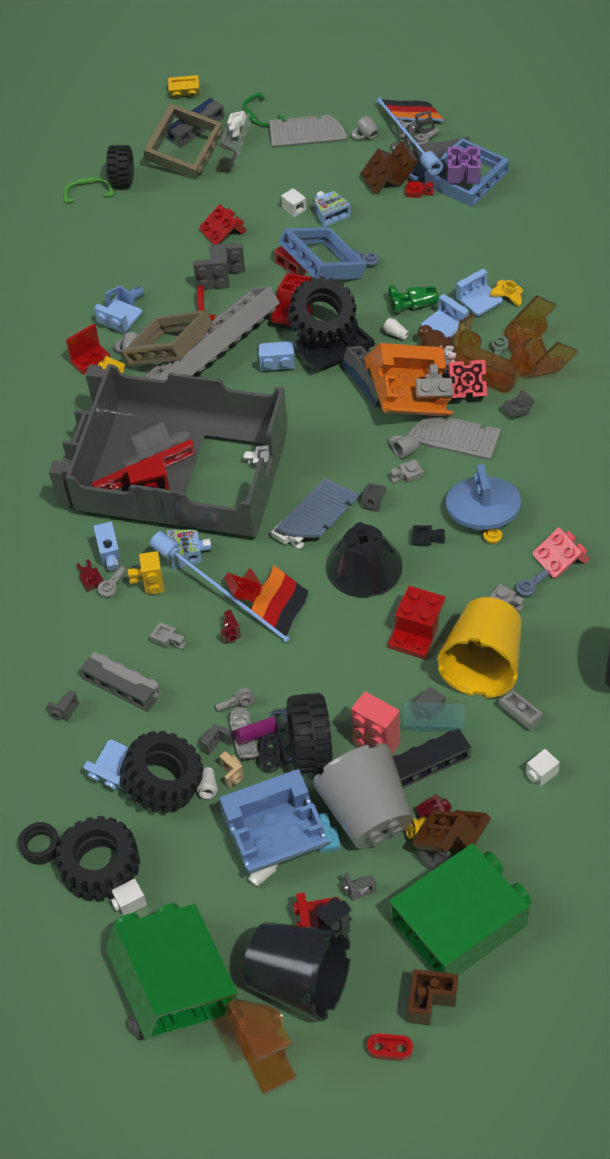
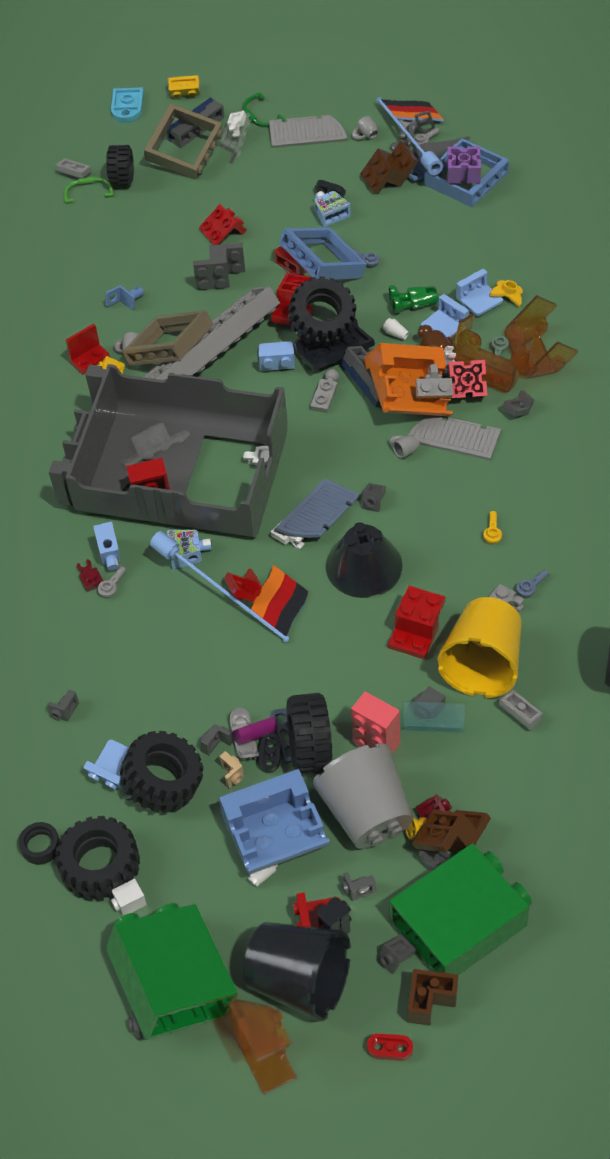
dark grey piece [80,652,161,712] -> none
red tile [92,439,195,490] -> none
light blue bracket [94,300,142,334] -> none
yellow brick [128,551,165,595] -> none
light grey plate [149,622,186,650] -> none
red piece [197,285,217,320] -> none
white cone [197,767,218,799] -> none
clear smoke plate [216,158,234,172] -> none
light grey plate [216,688,255,712] -> none
dark red bracket [220,609,241,644] -> none
white brick [281,188,307,217] -> none
medium azure plate [319,813,340,853] -> none
light grey plate [390,460,424,483] -> none
black brick [393,729,471,788] -> none
red plate [405,182,434,198] -> none
black plate [412,525,445,545] -> none
medium blue bracket [446,464,521,531] -> none
white brick [526,749,560,787] -> none
coral bracket [533,527,590,578] -> none
none -> light grey plate [56,158,91,178]
none -> medium azure tile [111,88,144,122]
none -> light grey plate [310,369,339,414]
none -> black plate [315,180,346,198]
none -> dark grey bracket [378,935,417,974]

